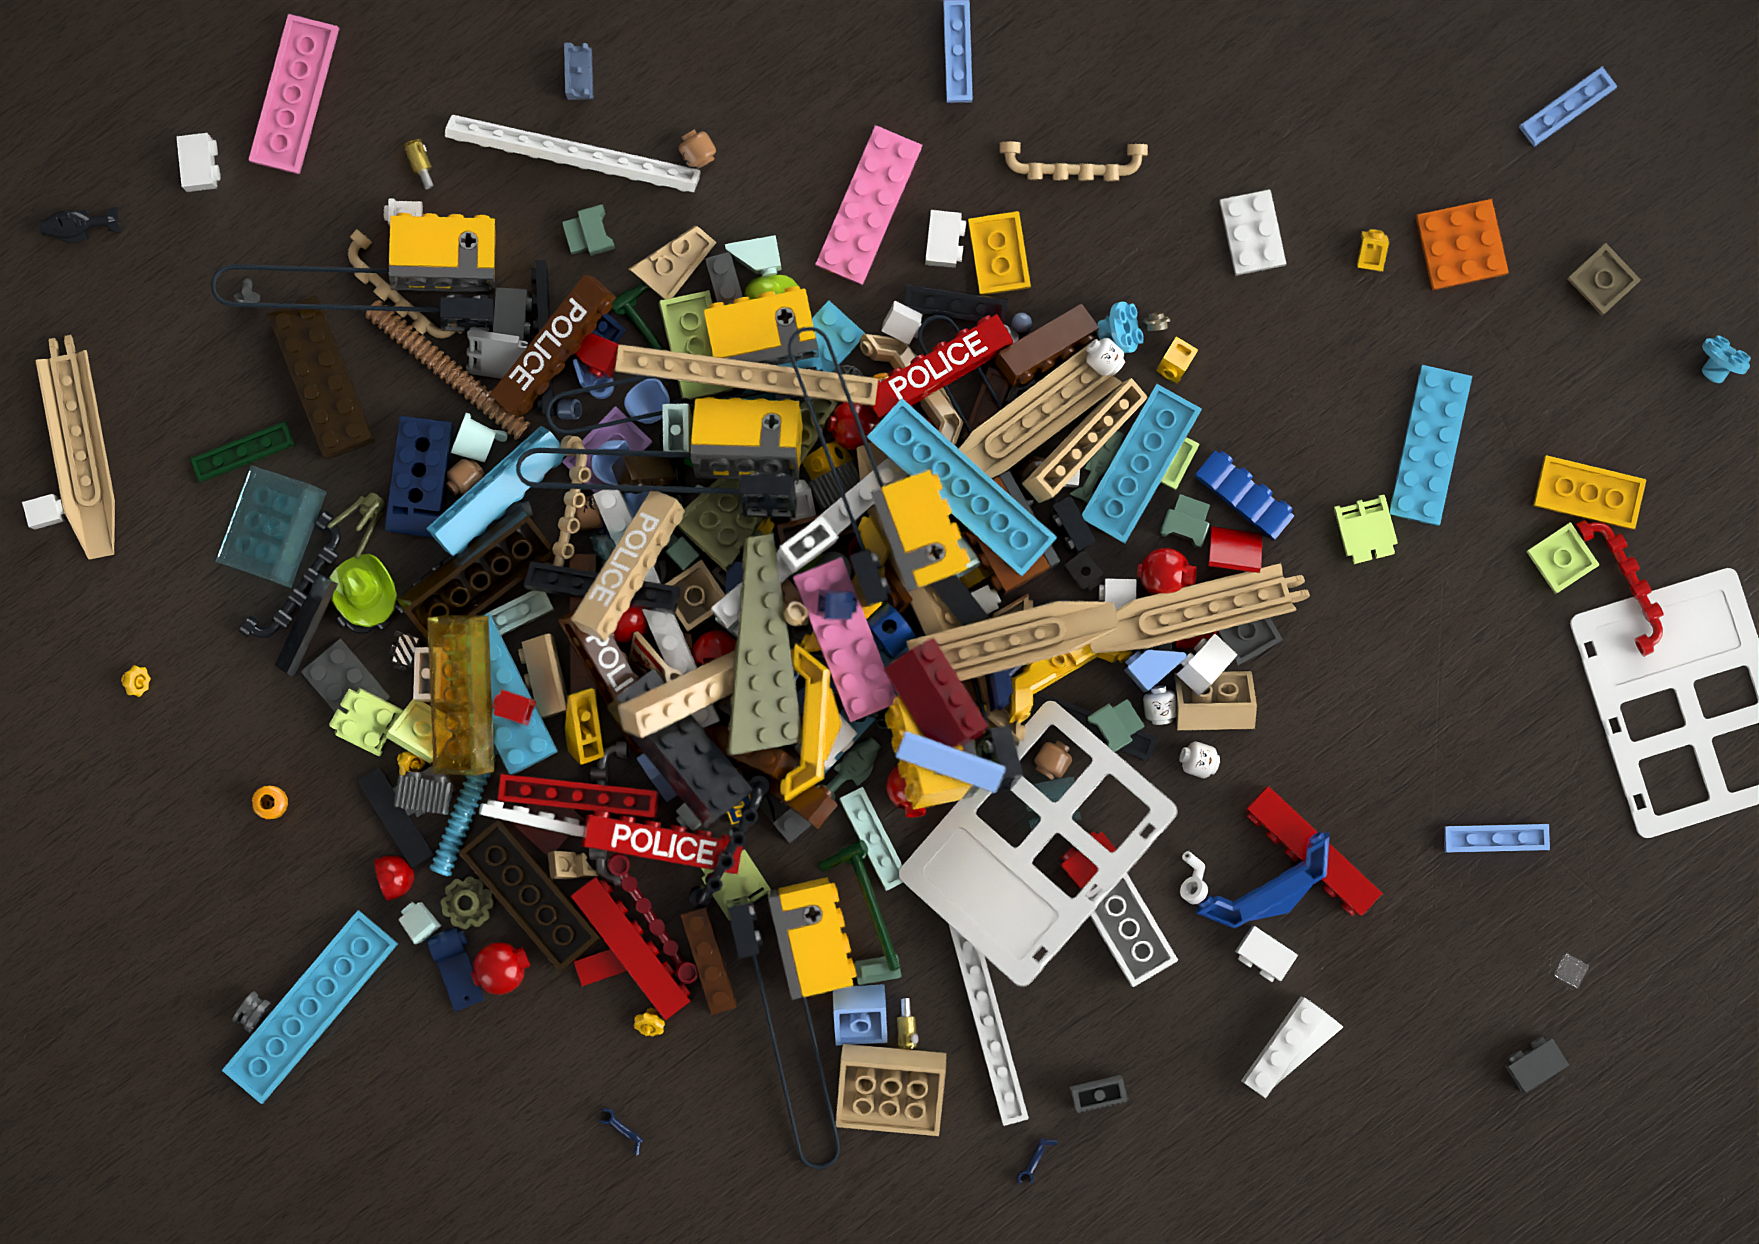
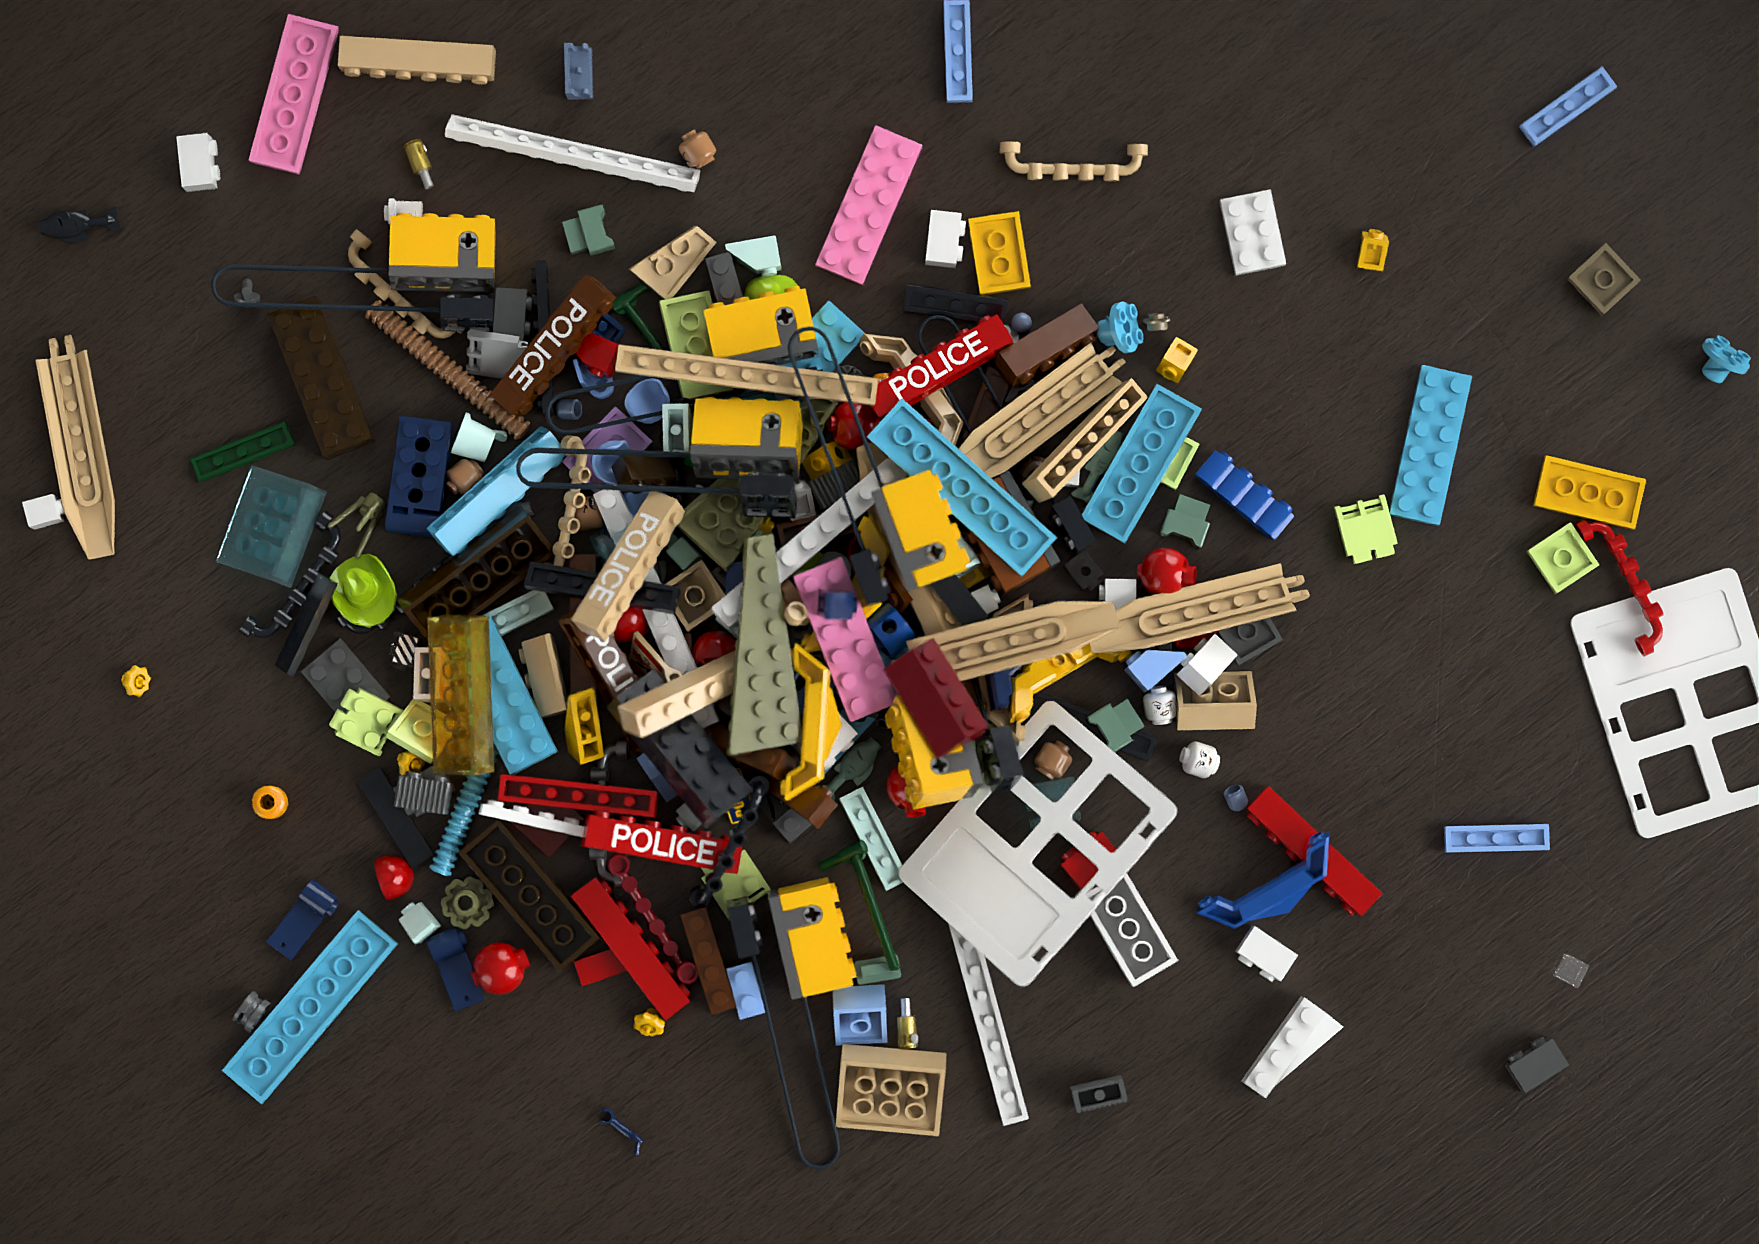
red brick [492,689,536,726] -> none
tan slope [548,851,599,879] -> none
white brick [778,517,838,573] -> none
white brick [882,301,922,344] -> none
light blue tile [896,731,1005,792] -> none
dark blue piece [1017,1137,1058,1185] -> none
white head [1086,338,1125,376] -> none
white plate [1180,851,1208,904] -> none
red slope [1208,526,1262,573] -> none
orange plate [1416,199,1509,290] -> none
none -> dark blue door [266,879,339,961]
none -> tan brick [338,36,496,84]
none -> light blue brick [727,961,765,1019]
none -> sand blue piece [1223,785,1248,811]

